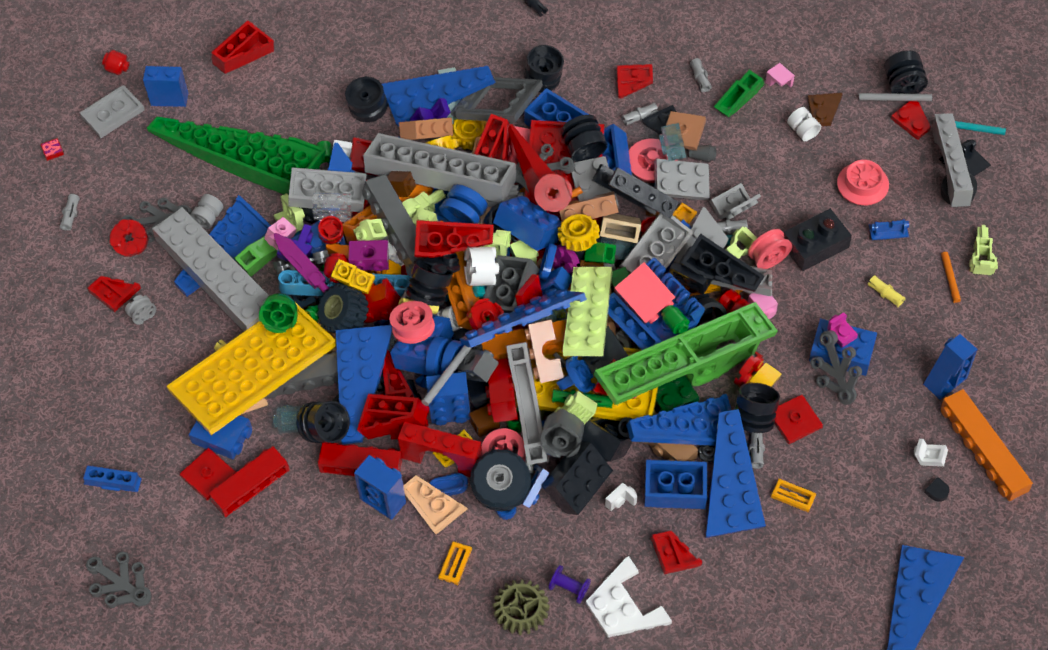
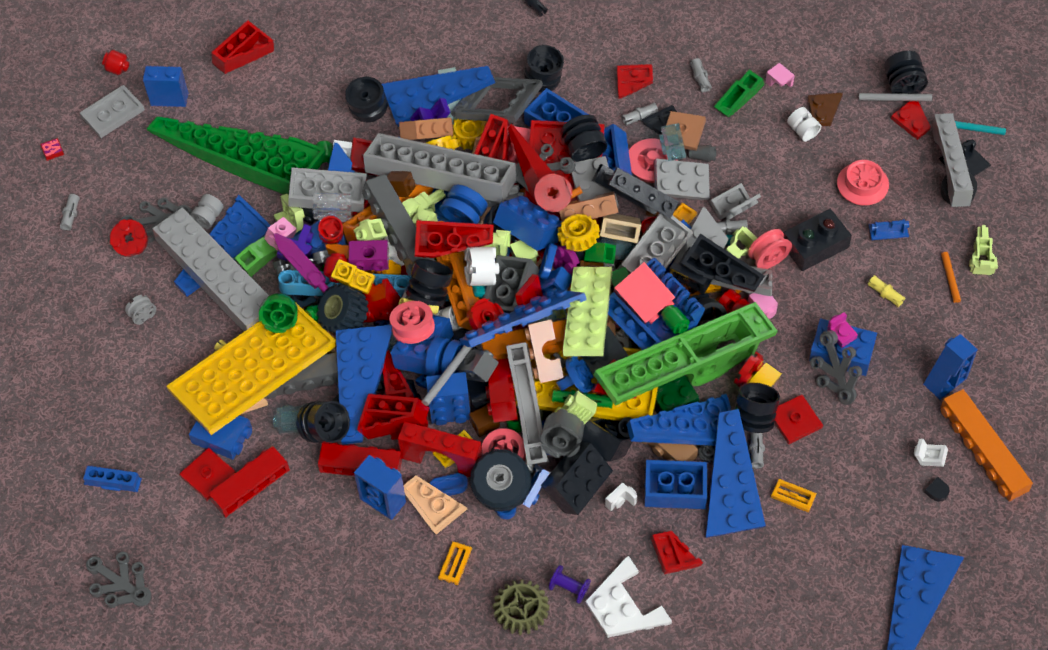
red wing [87,276,141,312] -> none
black plate [423,253,460,275] -> none

